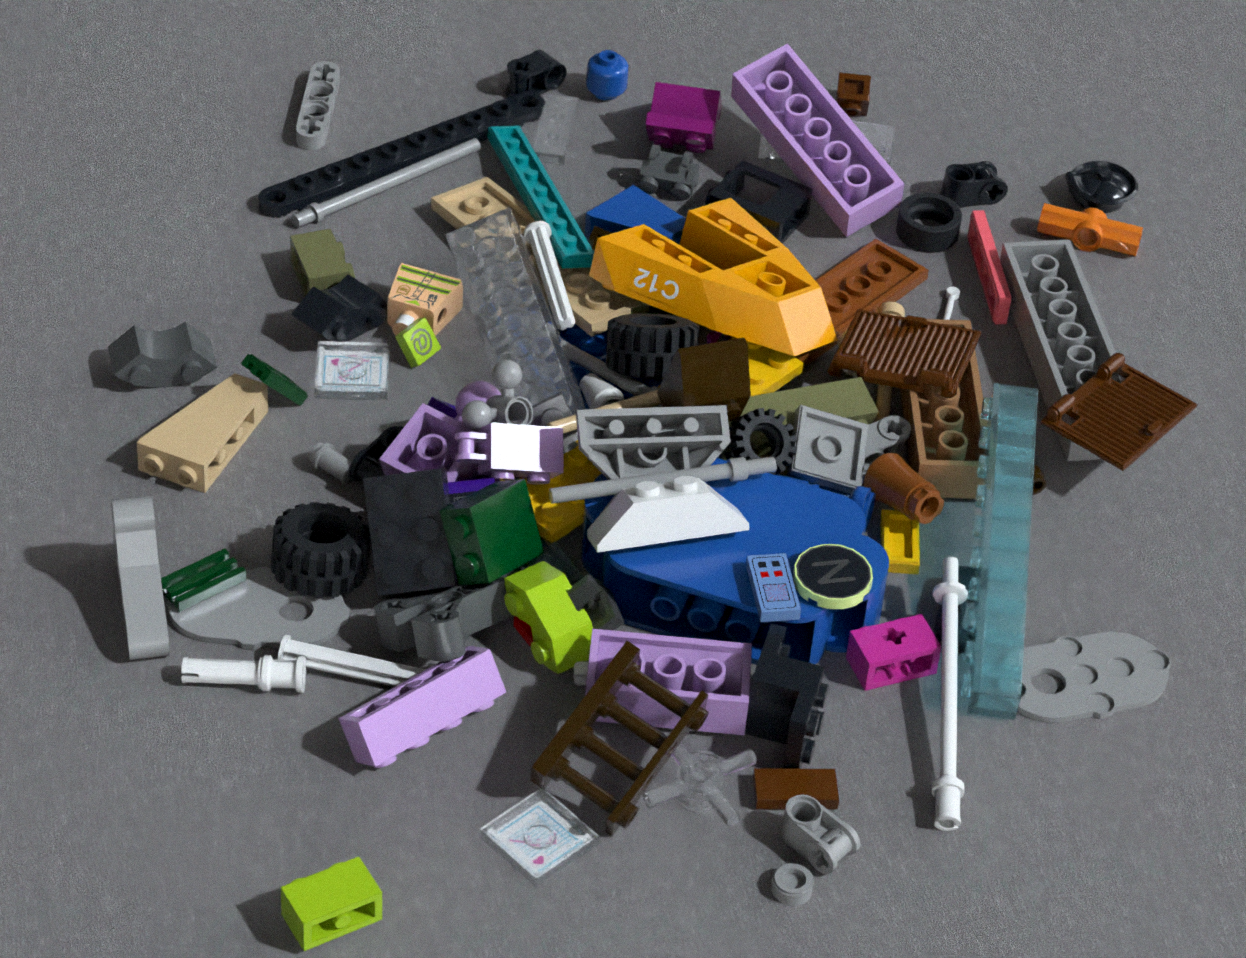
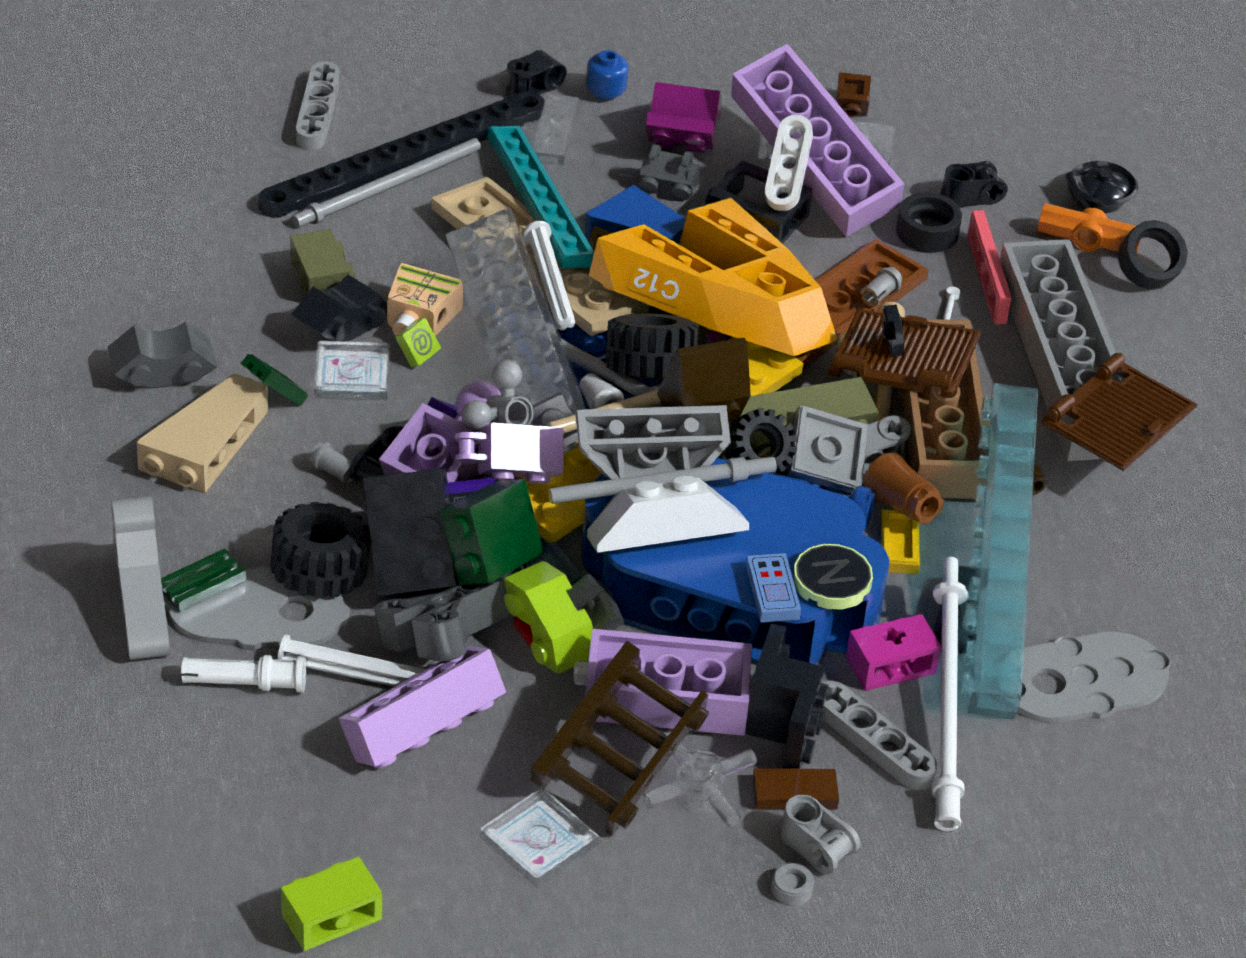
none -> white plate [765,115,813,211]
none -> light grey beam [818,680,938,791]
none -> light grey pin [860,267,902,307]
none -> black tile [882,304,904,357]
none -> black tyre [1118,220,1188,289]

